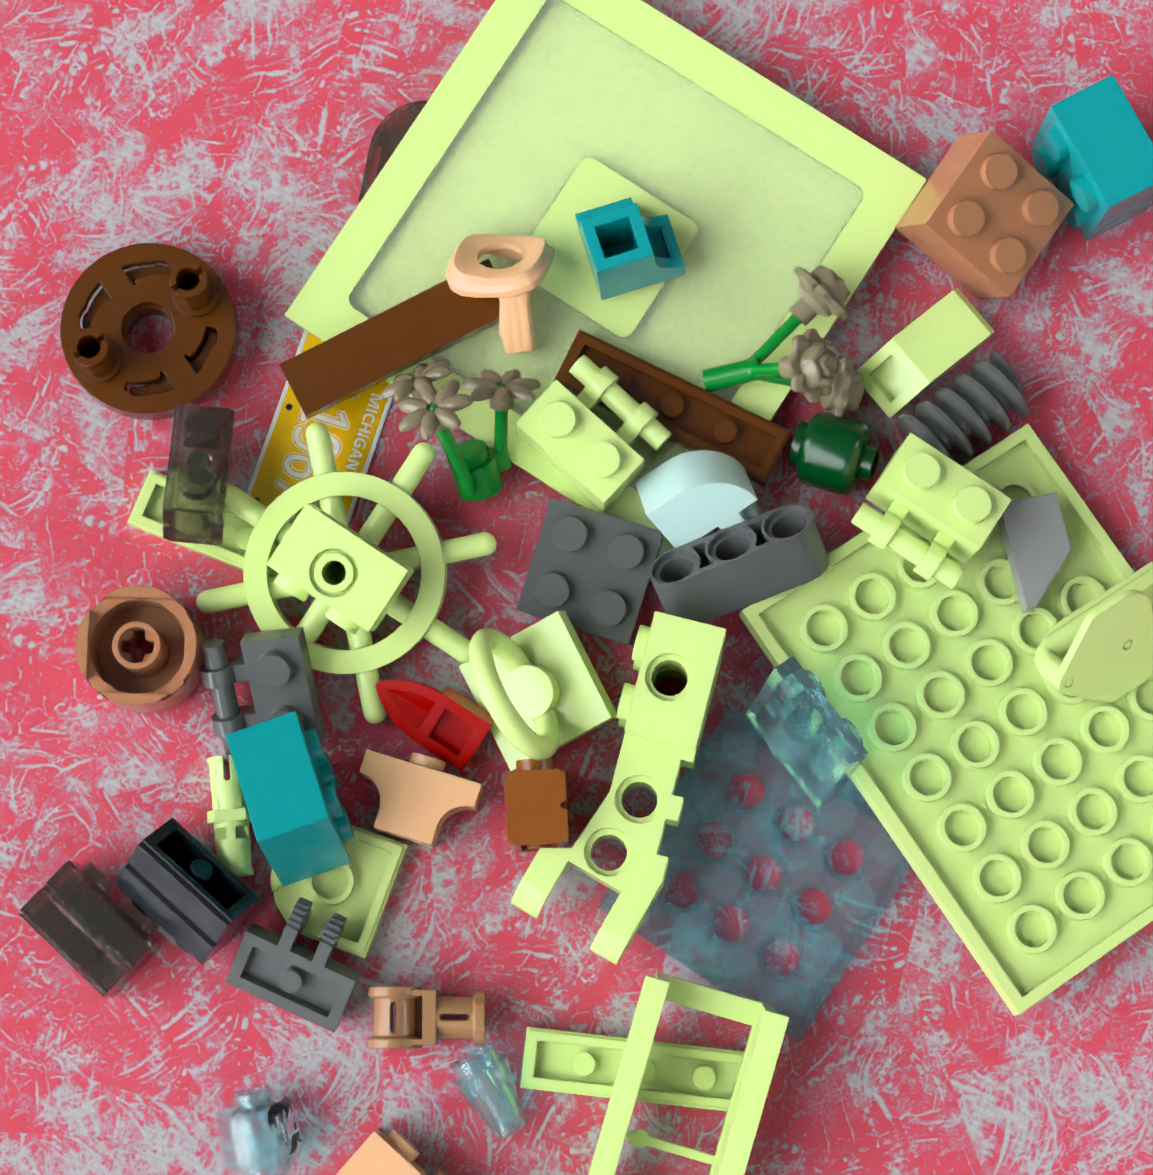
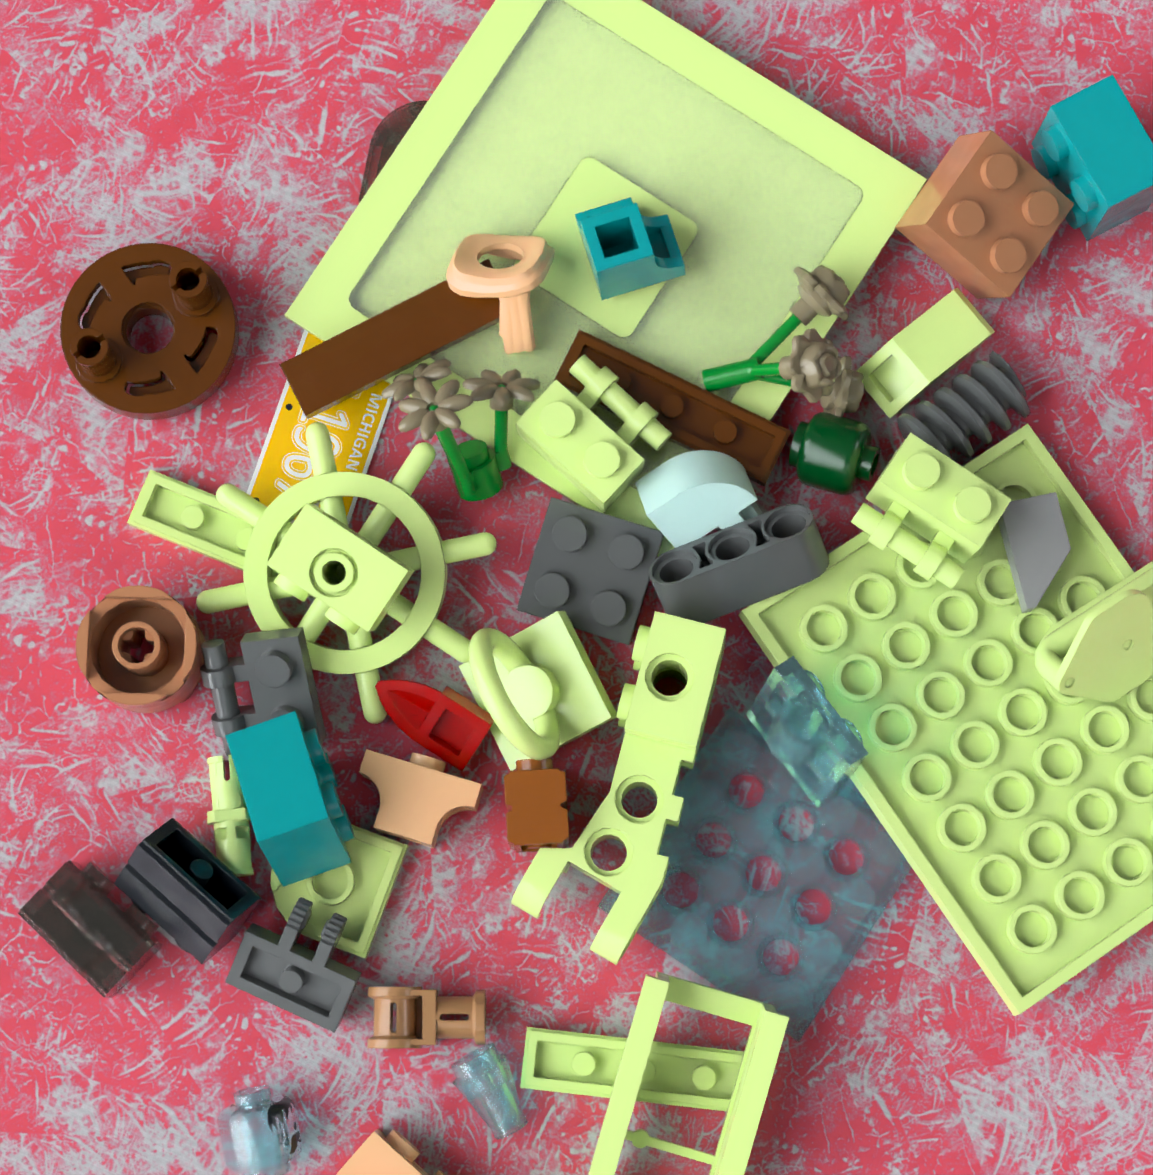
clear smoke brick [163,404,235,546] -> none

